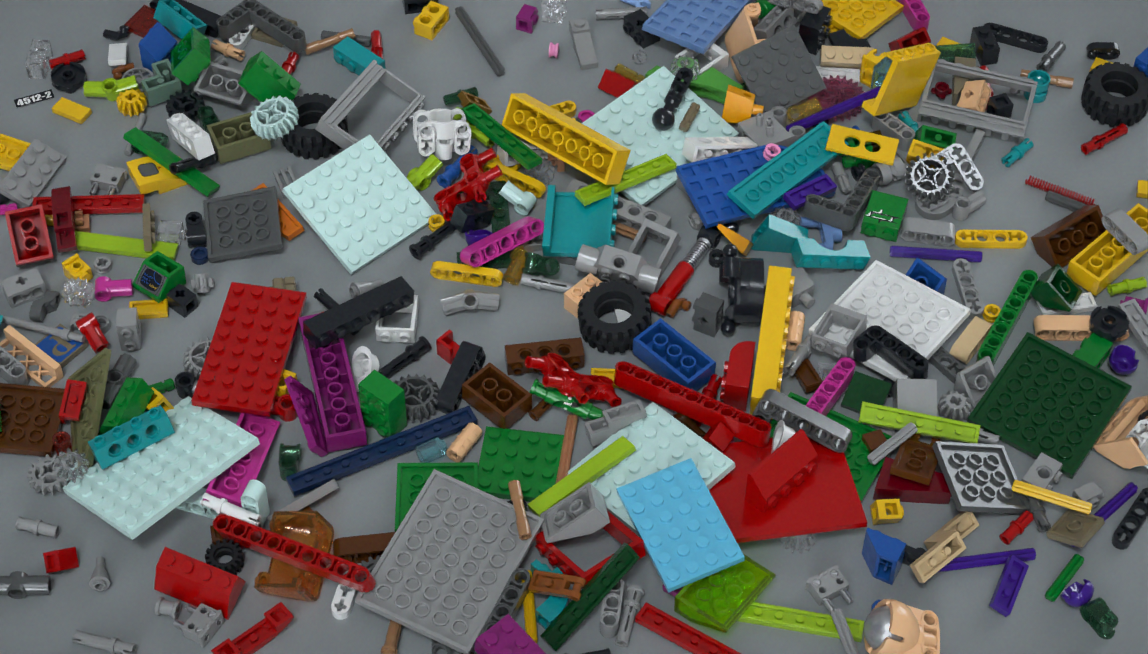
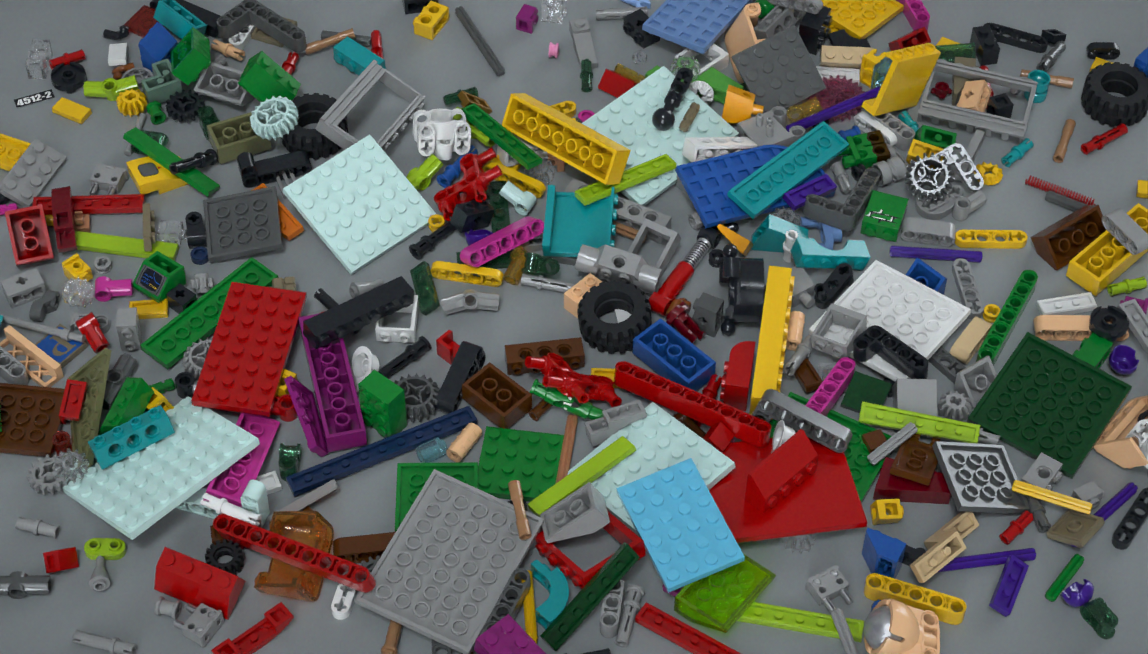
white brick [166,113,215,160] -> none
dark orange plate [528,570,586,601] -> none
bright pink bush [763,143,781,161] -> none
yellow piece [825,124,899,166] -> none
dark green slope [1030,264,1082,312] -> none
none -> lime plate [84,538,127,560]
none -> green plate [140,257,278,370]
none -> green bush [146,101,166,125]
none -> black beam [237,150,312,188]
none -> white tile [256,471,282,495]
none -> clear green plate [410,261,440,316]
none -> clear green axle [580,59,593,93]
none -> dark red piece [665,301,706,345]
none -> white gear [689,81,714,105]
none -> white pin [783,230,798,263]
none -> black beam [814,263,854,309]
none -> white beam [854,111,897,148]
none -> yellow beam [864,573,967,625]
none -> yellow gear [974,161,1003,185]
none -> black plate [1041,29,1067,44]
none -> medium nougat piece [1053,119,1076,163]

